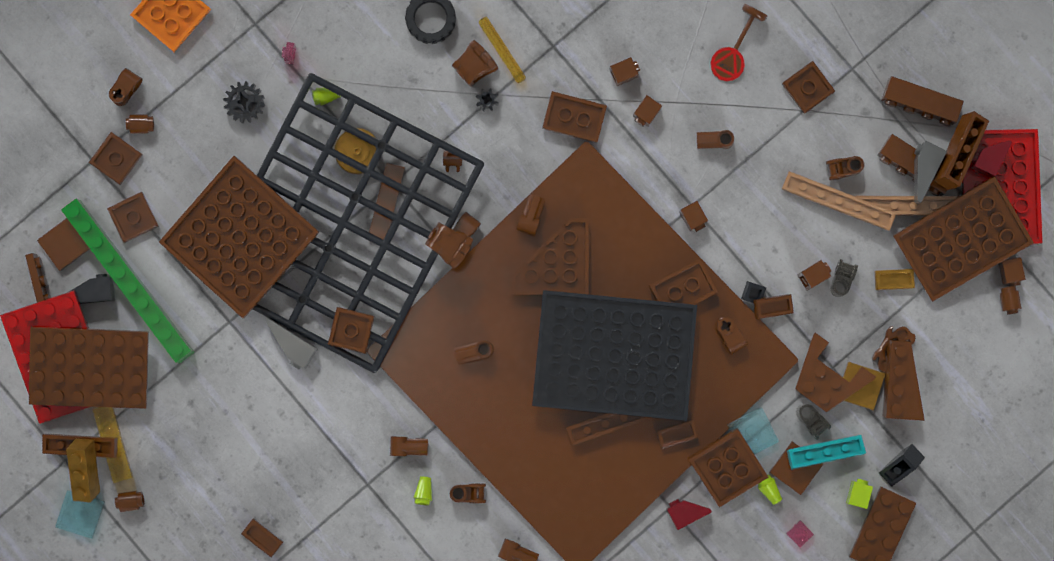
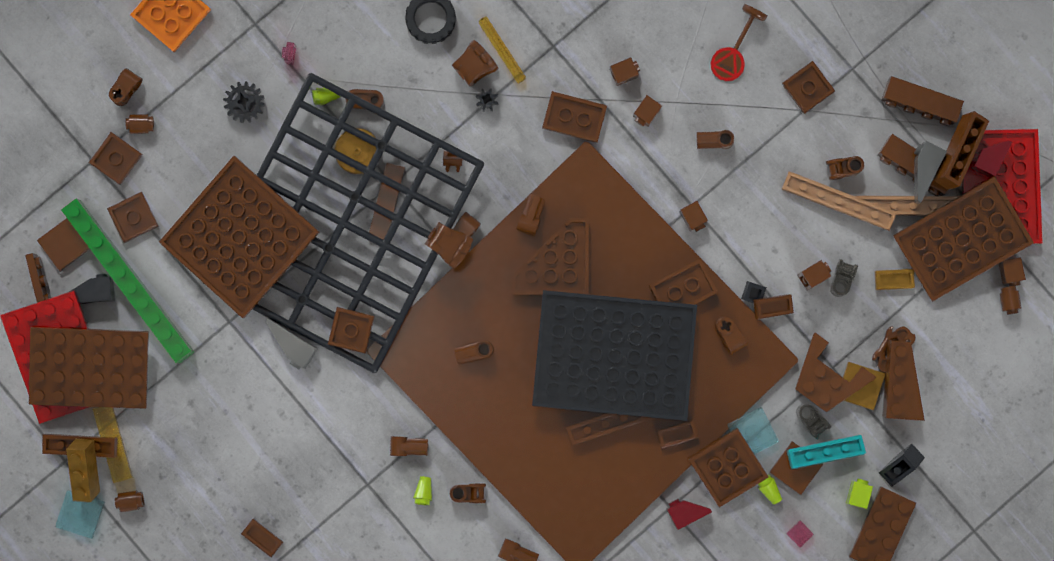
none -> reddish brown plate [345,89,384,110]

